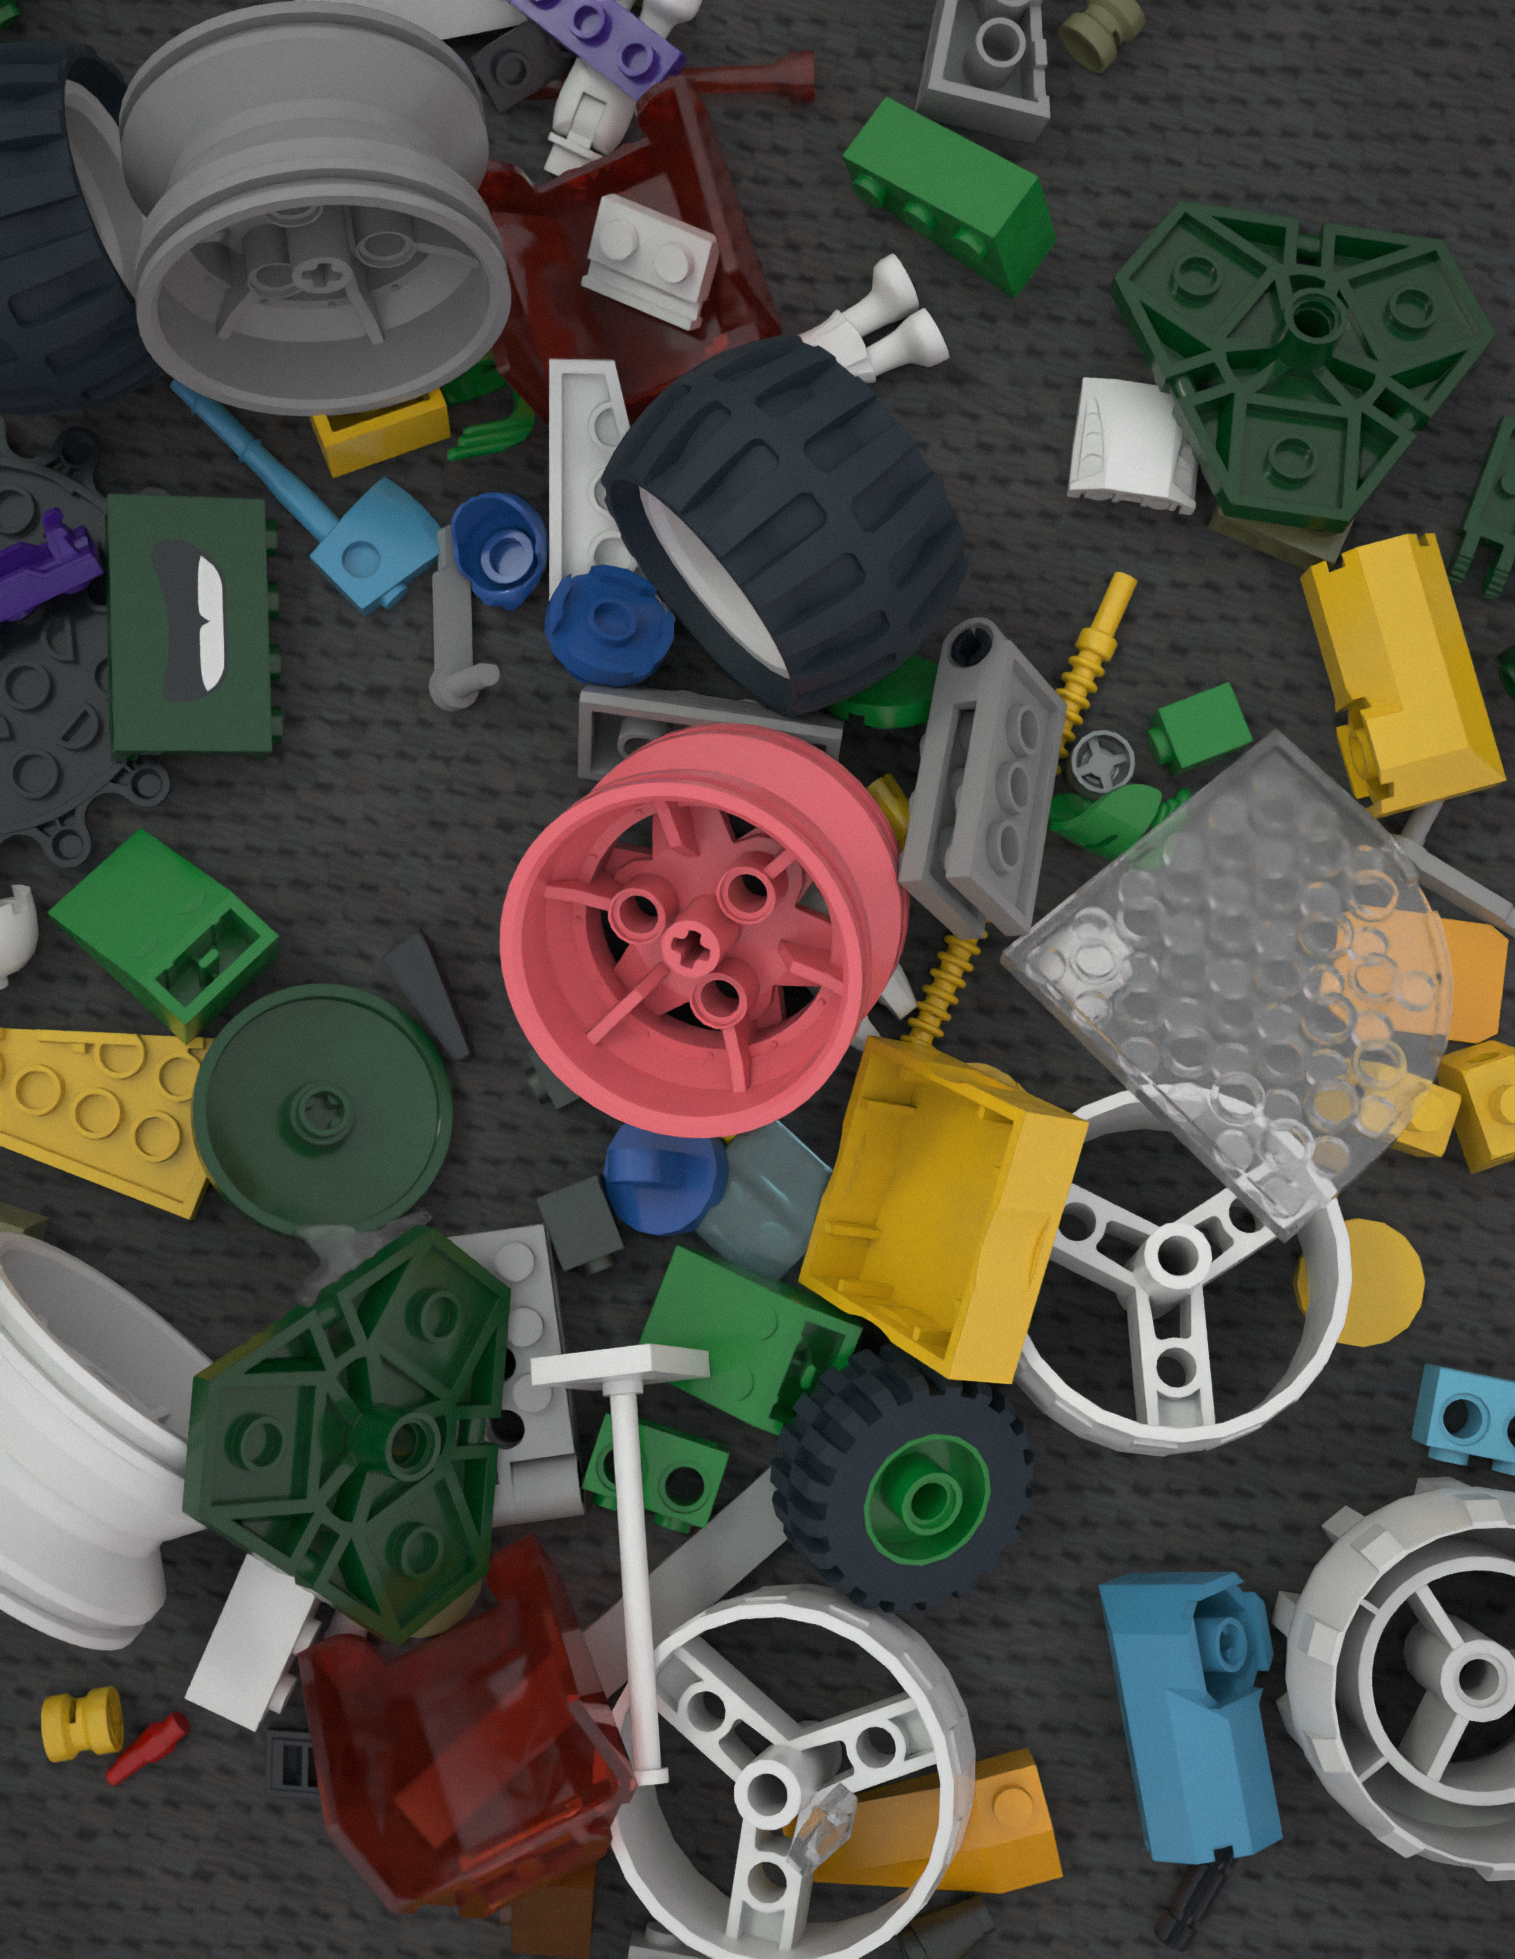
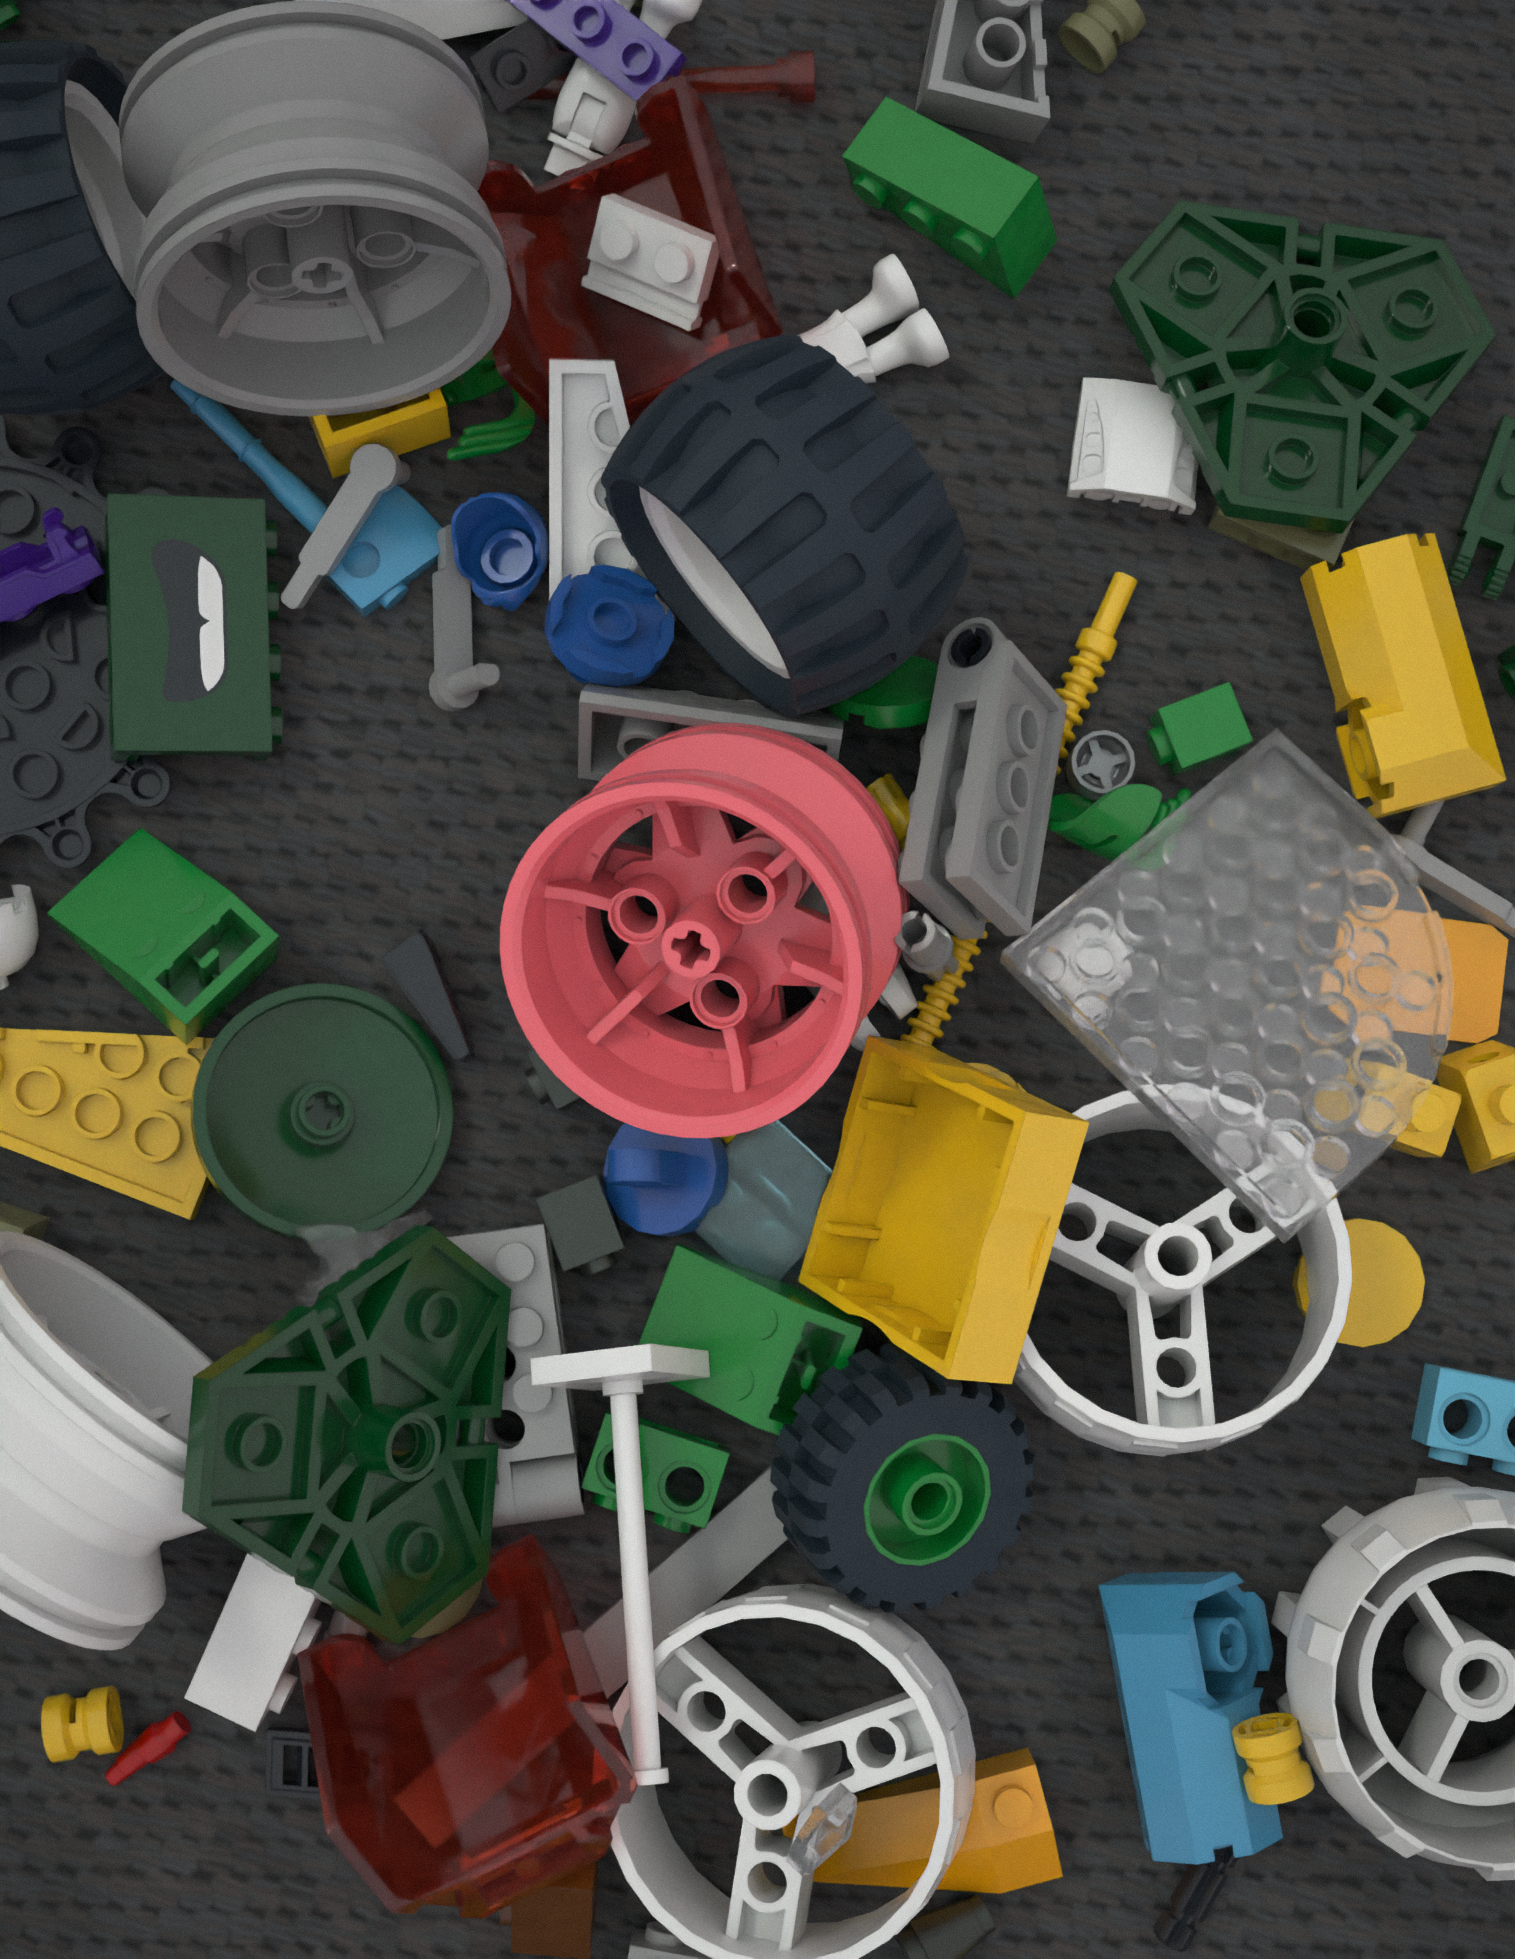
none -> light grey piece [281,444,411,609]
none -> light grey axle [894,911,959,982]
none -> yellow wheel [1231,1713,1315,1805]

